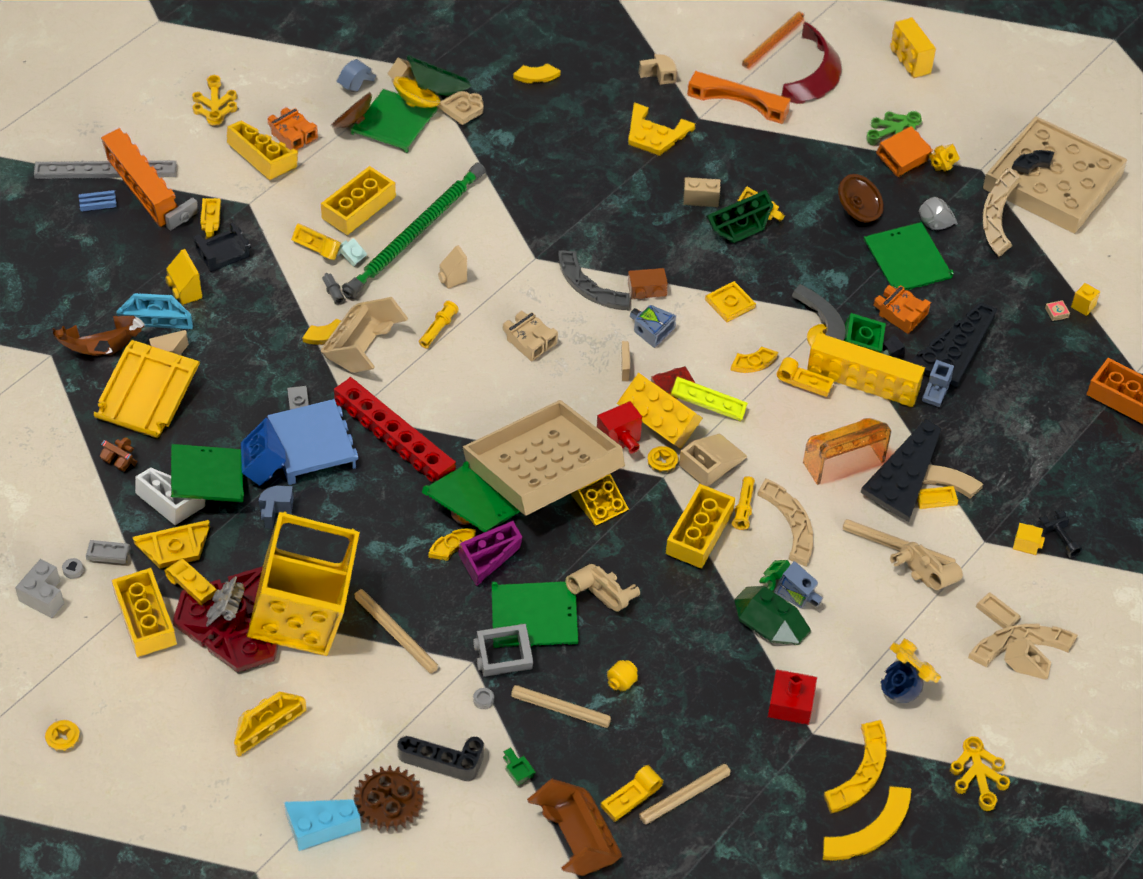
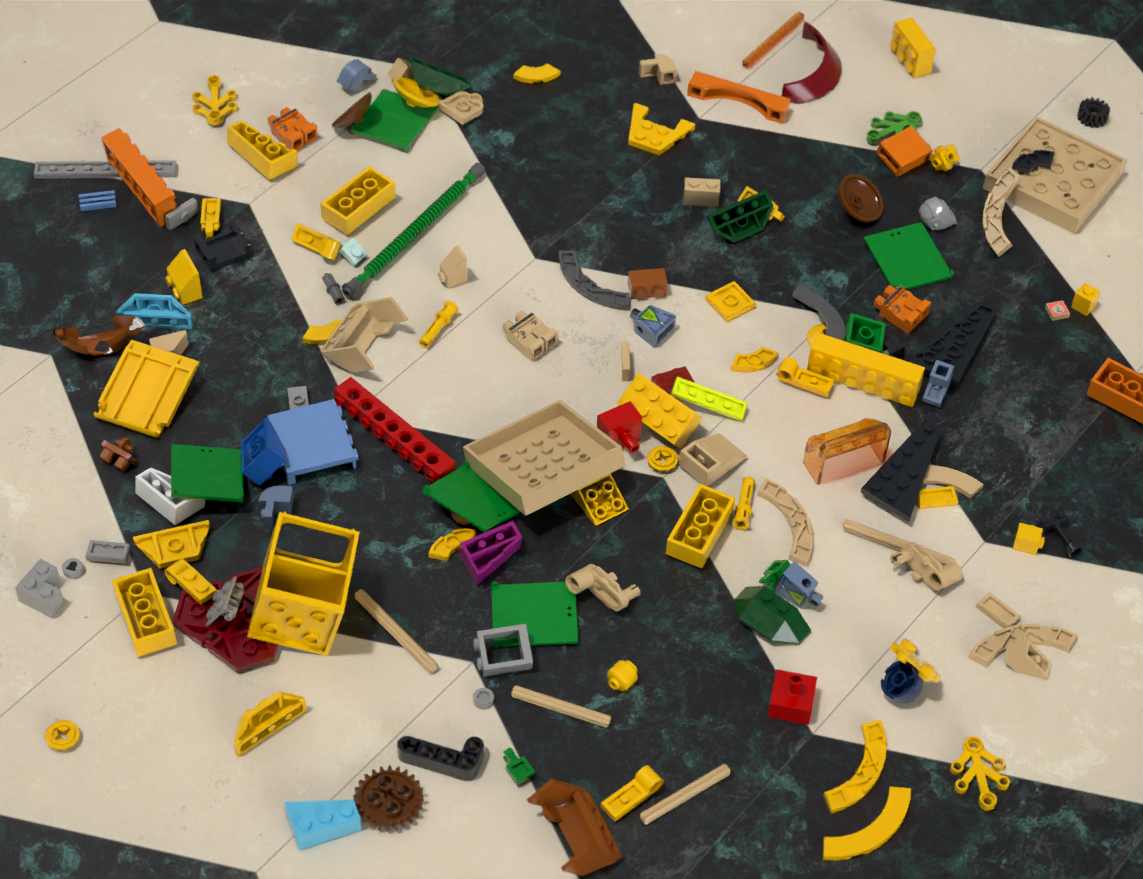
none -> black tyre [1077,97,1110,128]

